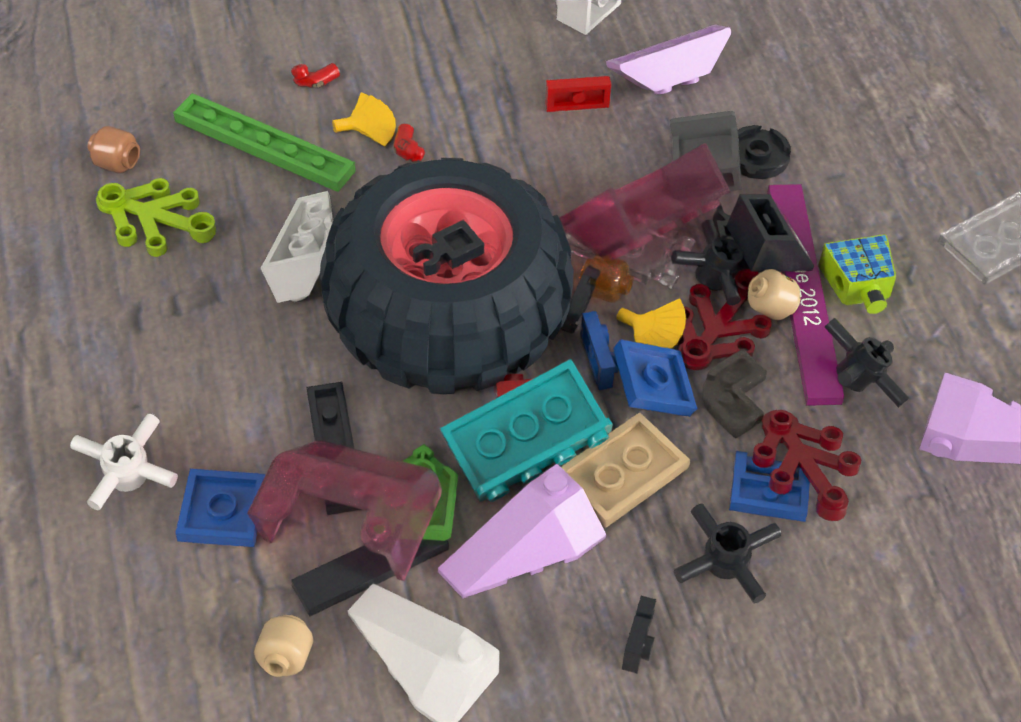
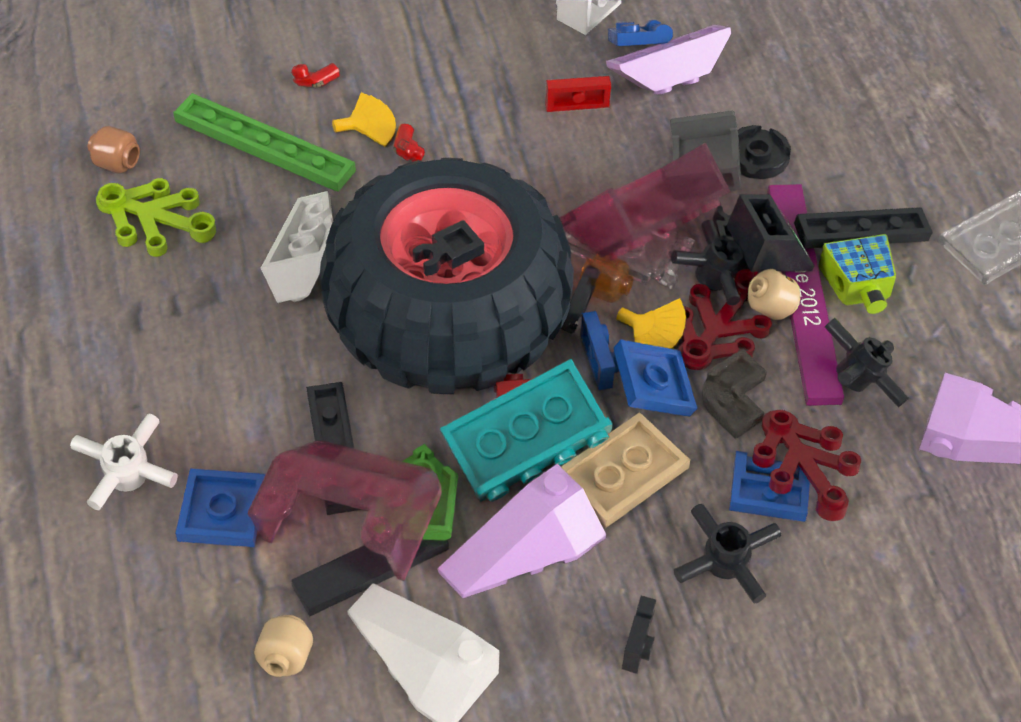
none -> blue plate [608,20,673,46]
none -> black plate [794,207,933,249]

